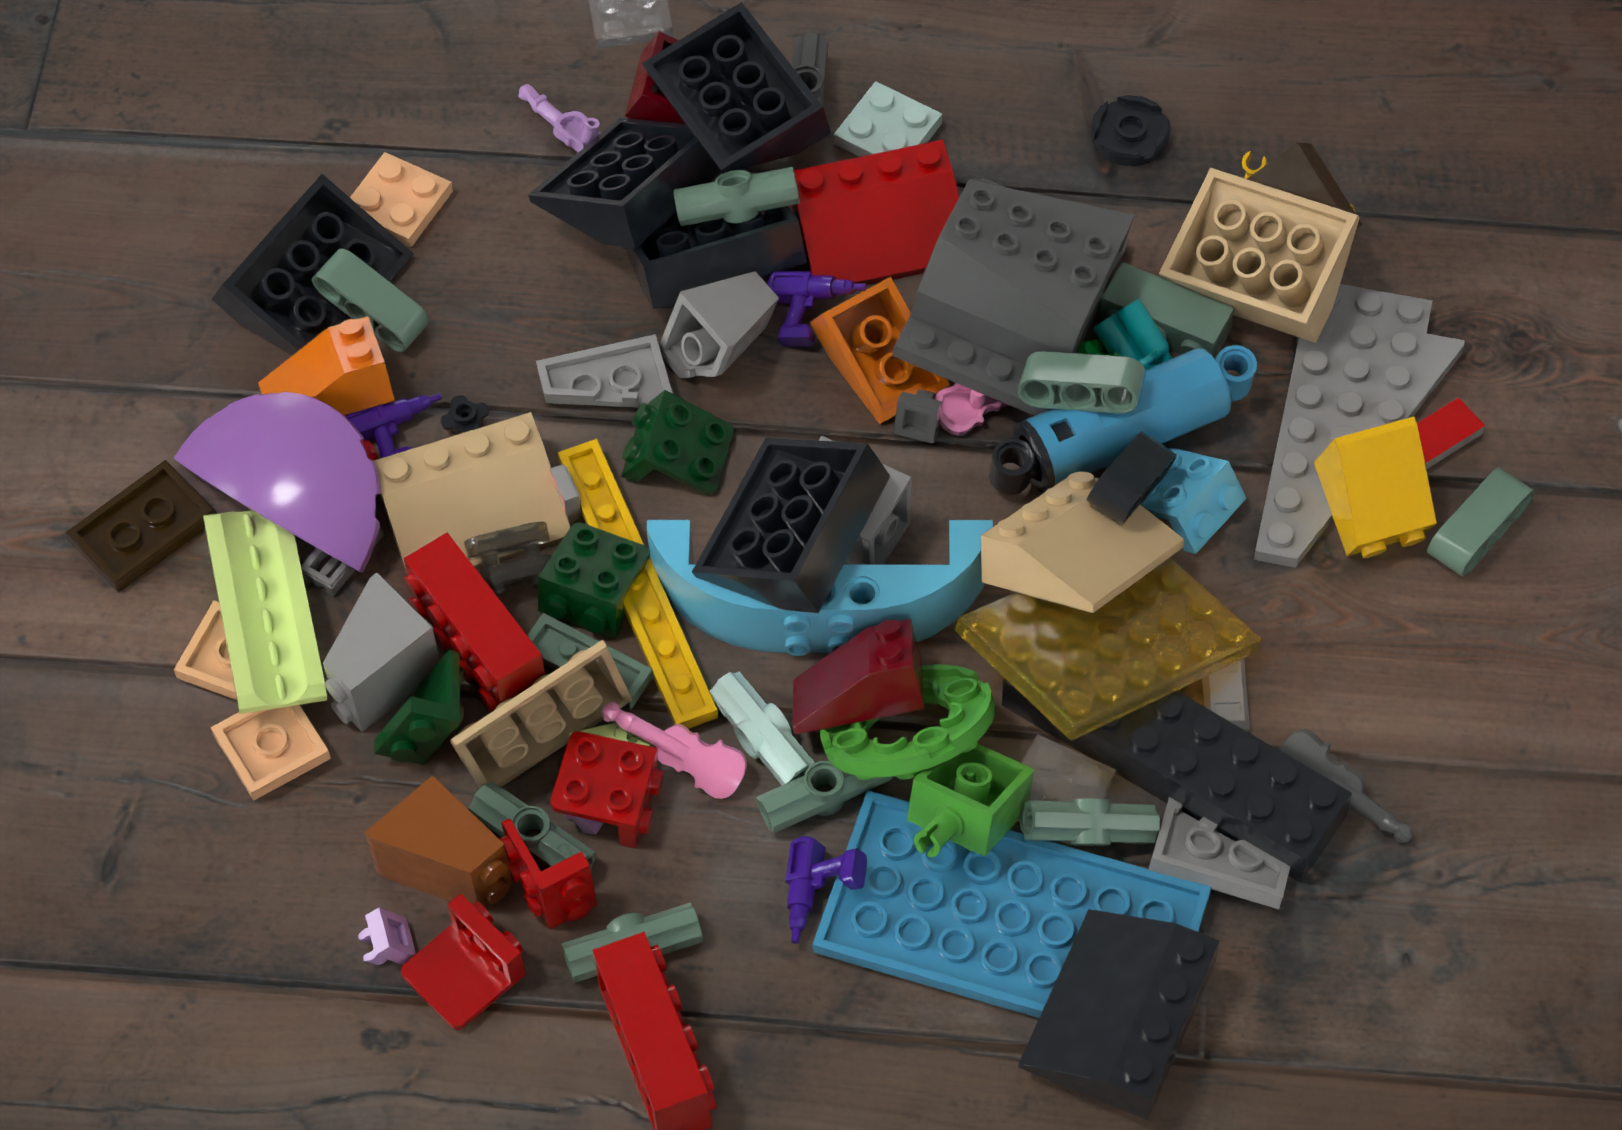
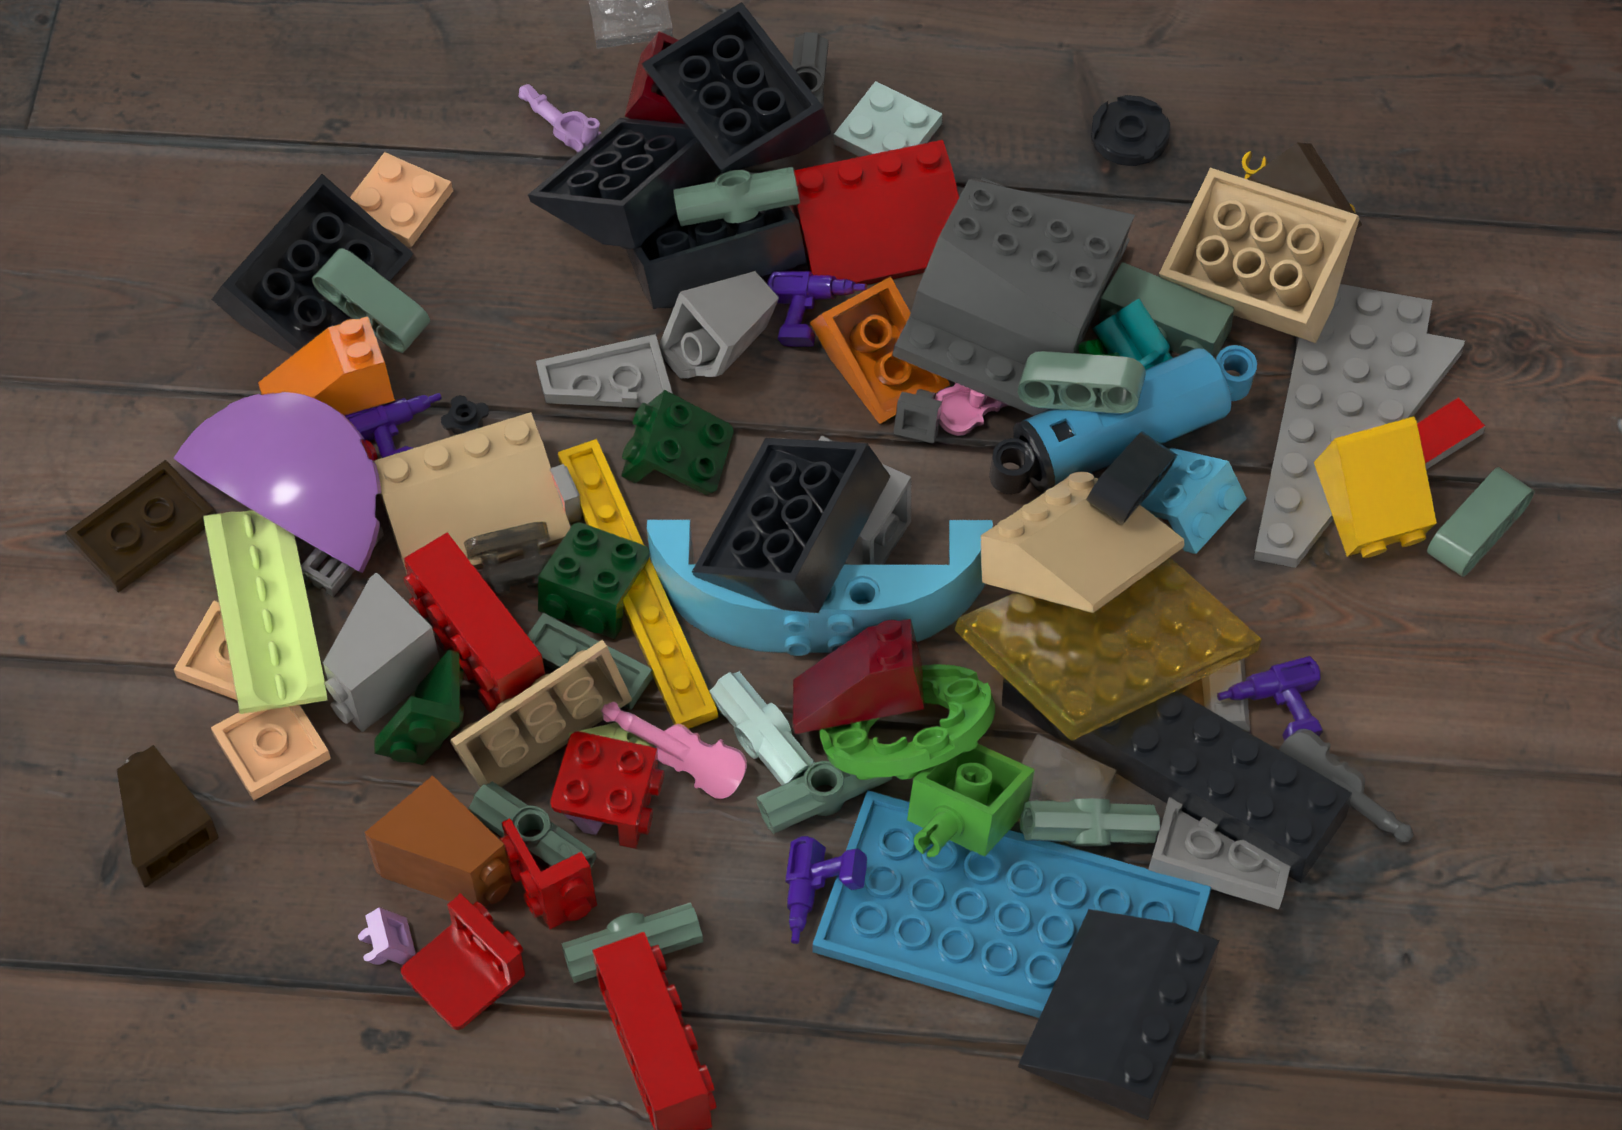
none -> dark brown slope [117,745,219,888]
none -> dark purple piece [1217,656,1323,741]

